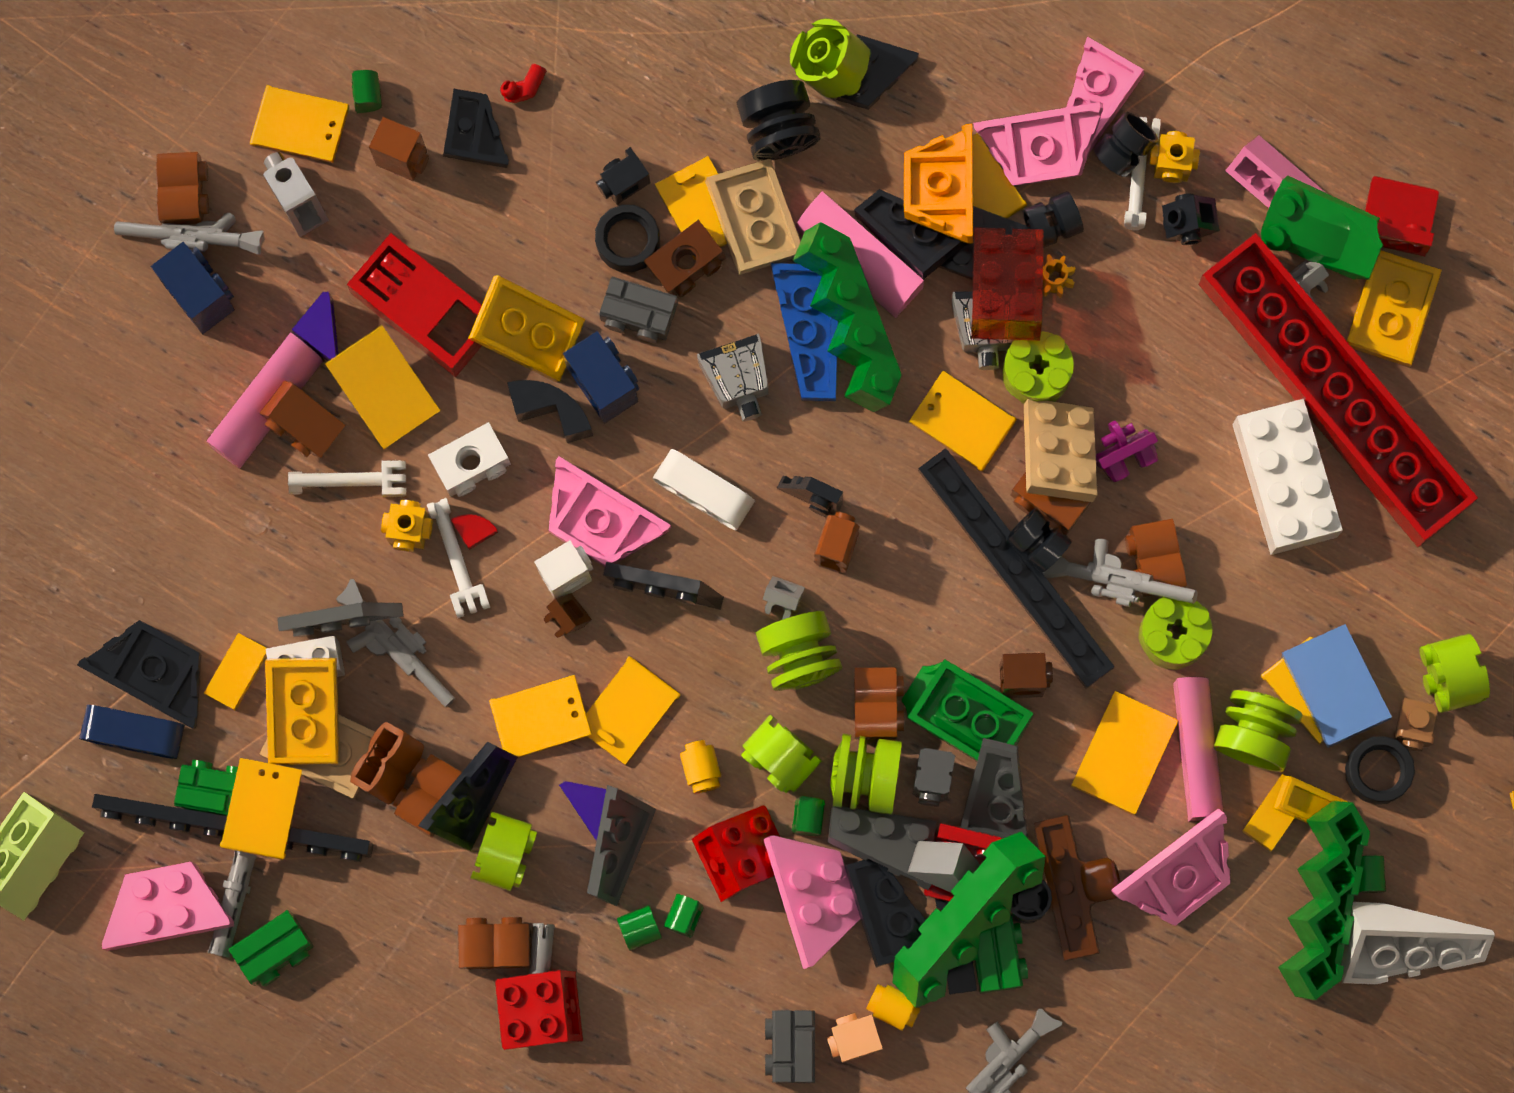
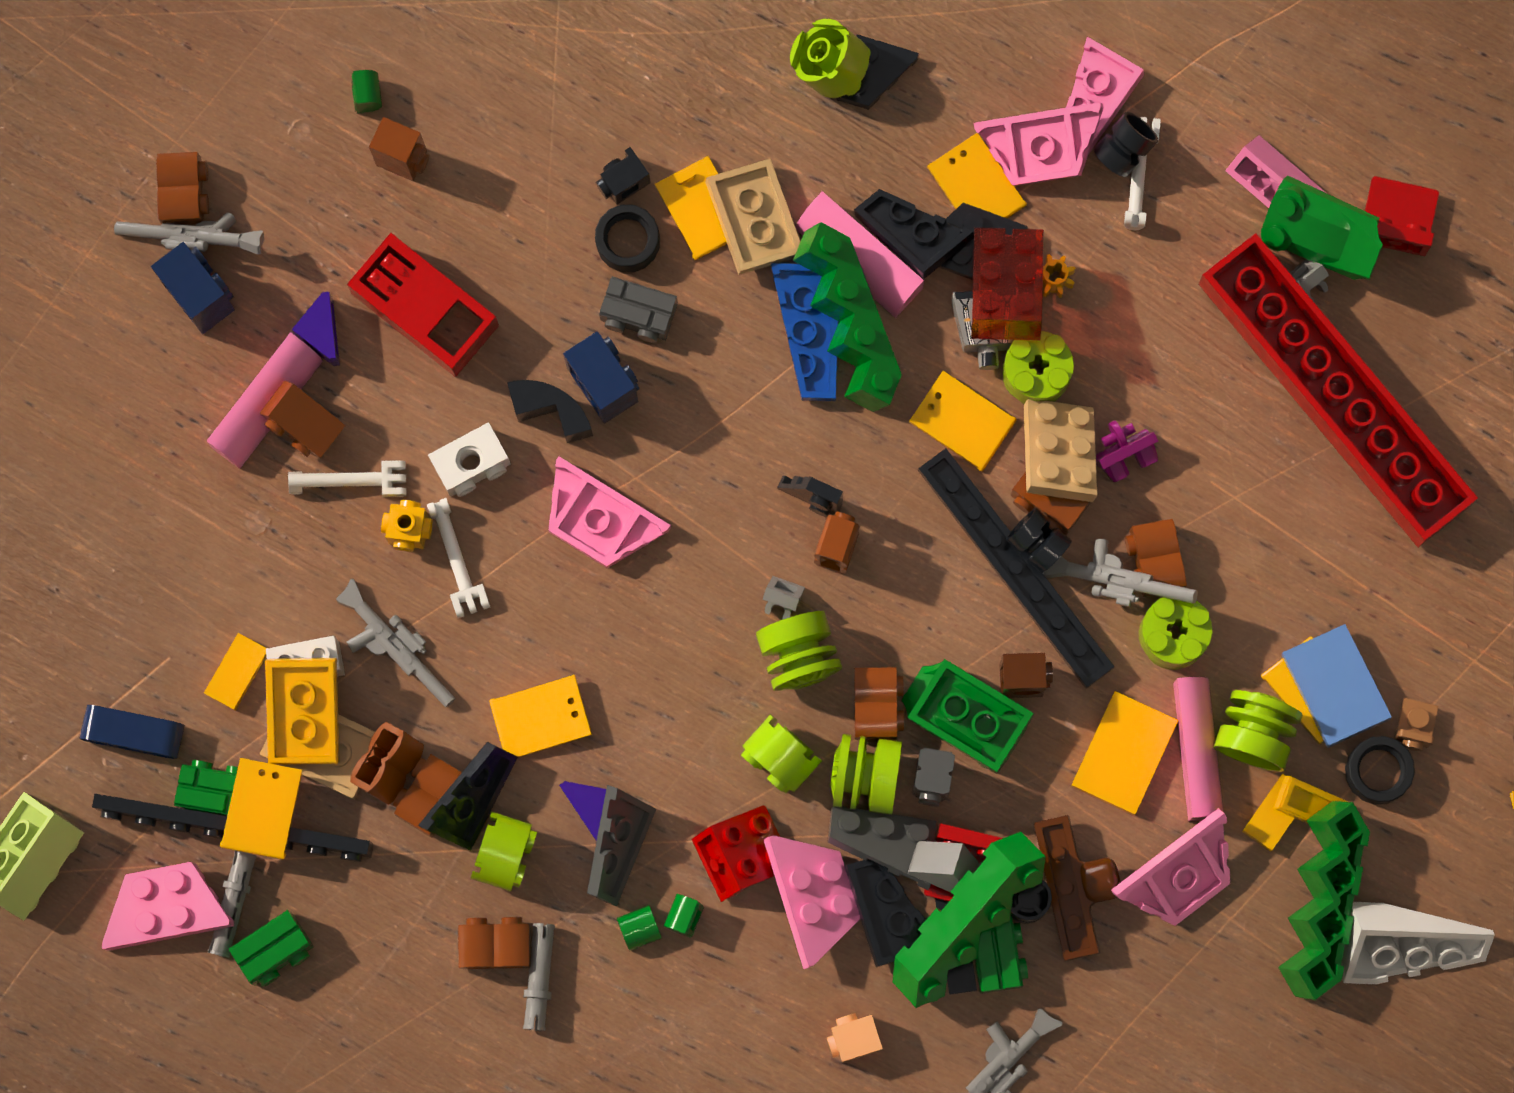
black wing [77,620,202,730] -> none
yellow container [250,85,350,163] -> none
light grey torso [263,152,329,237] -> none
dark grey wing [277,602,404,637] -> none
yellow tile [325,325,440,449] -> none
black wing [443,89,509,168] -> none
red tile [450,514,498,550] -> none
yellow tile [468,275,585,382] -> none
red bracket [495,970,583,1050] -> none
red arm [500,64,547,103] -> none
white brick [534,540,593,599] -> none
reddish brown tile [544,593,592,638] -> none
yellow container [586,656,681,765] -> none
black wing [603,562,724,610] -> none
reddish brown brick [644,219,726,297] -> none
white beam [652,449,755,530] -> none
yellow brick [680,740,722,794] -> none
light grey torso [697,334,769,421] -> none
black wheel [736,80,820,161] -> none
dark grey brick [765,1010,815,1083] -> none
green brick [792,796,825,836] -> none
yellow brick [866,984,921,1031] -> none
light orange wing [904,124,973,243] -> none
dark grey wing [960,738,1028,838] -> none
black wheel [1022,191,1084,250] -> none
yellow brick [1149,131,1200,183] -> none
black brick [1162,194,1220,245] -> none
white brick [1232,399,1343,555] -> none
yellow tile [1346,250,1442,367] -> none
green brick [1359,855,1386,893] -> none
lime brick [1419,634,1490,713] -> none

